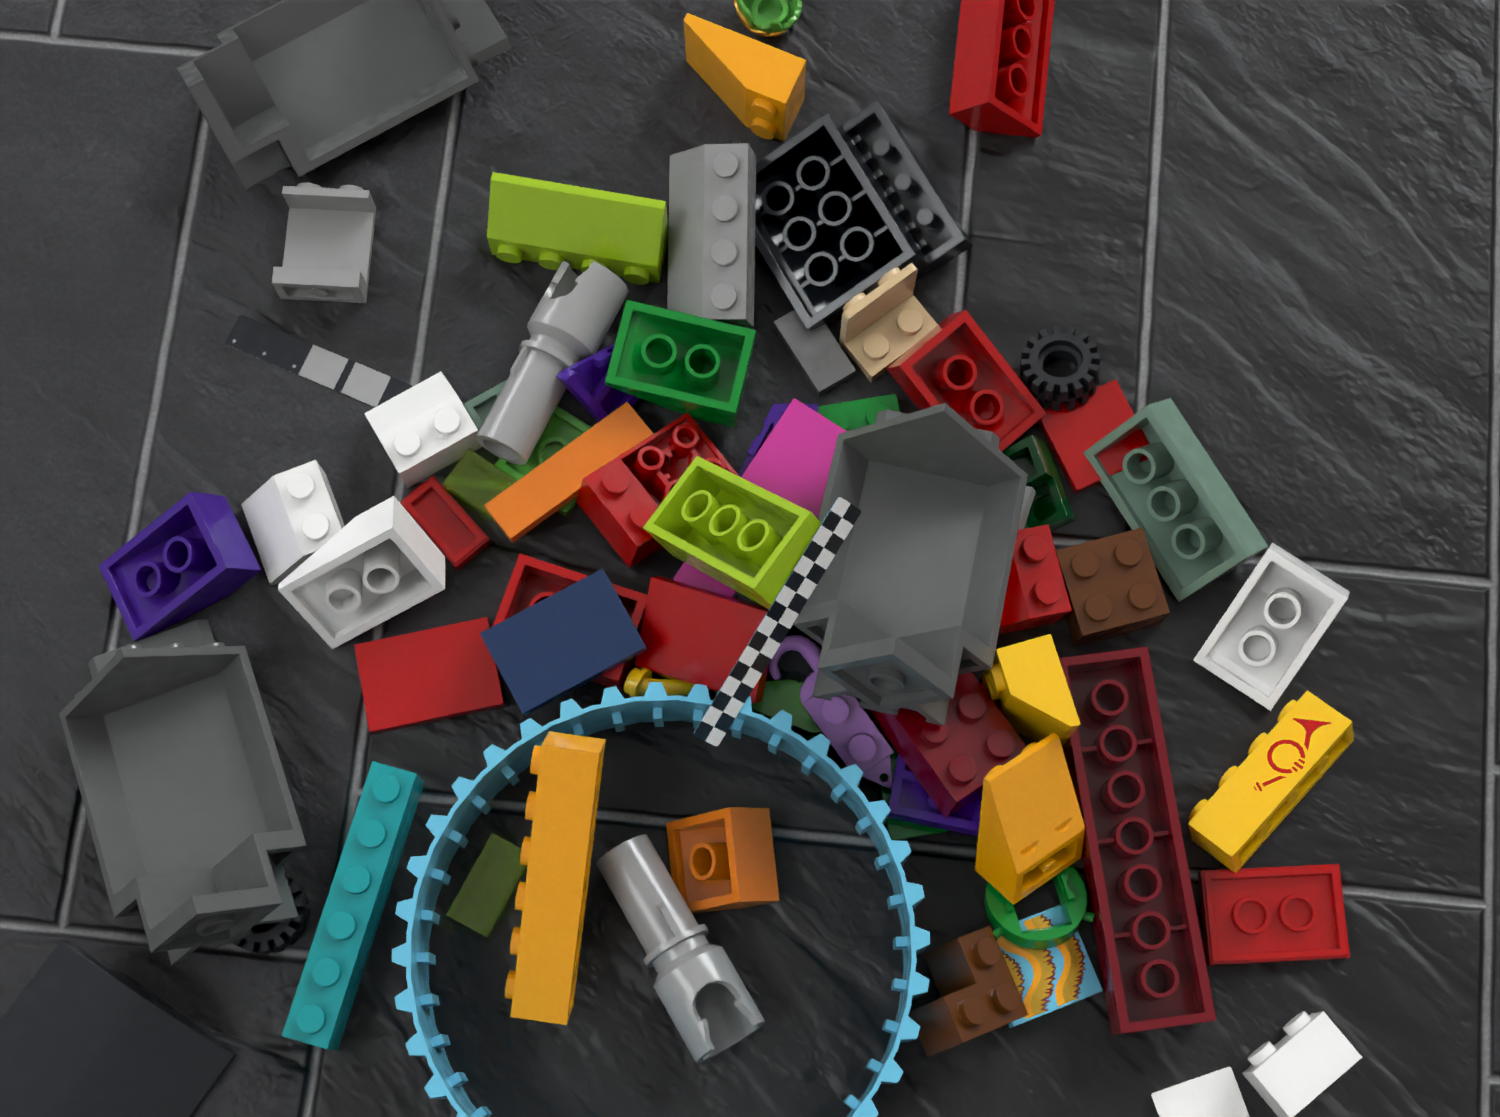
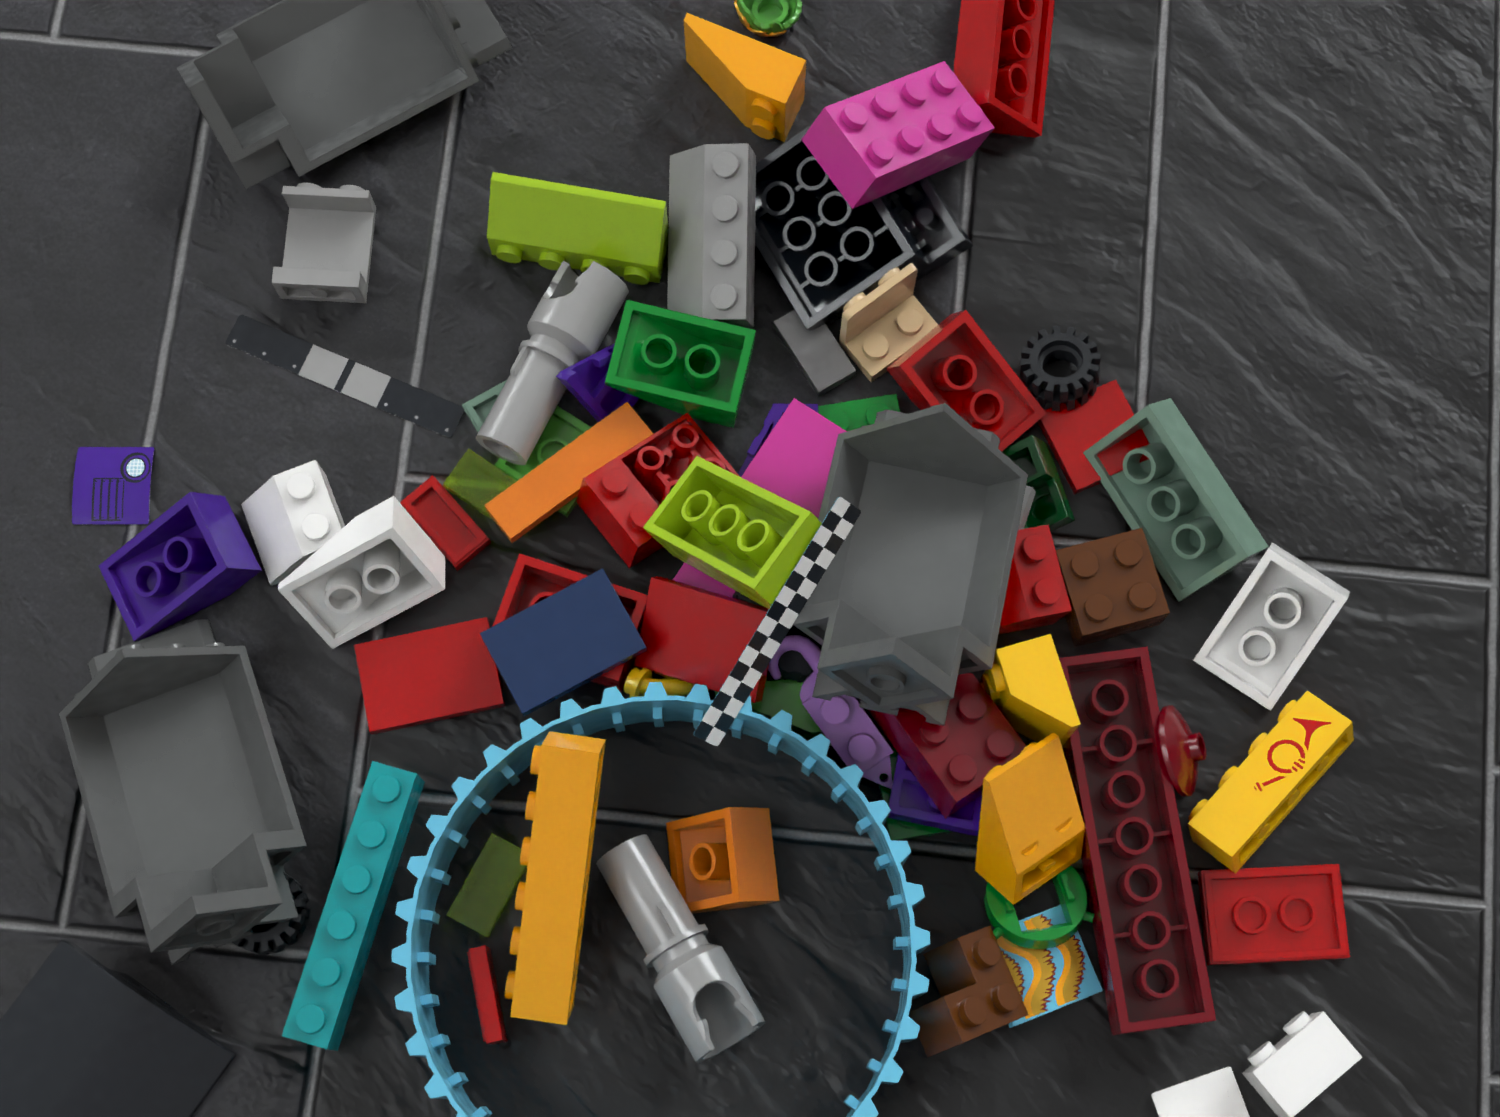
white slope [364,372,483,488] -> none
none -> dark purple sticker [72,447,154,524]
none -> red tile [467,945,508,1045]
none -> dark pink brick [801,61,995,209]
none -> dark red dish [1159,705,1207,797]

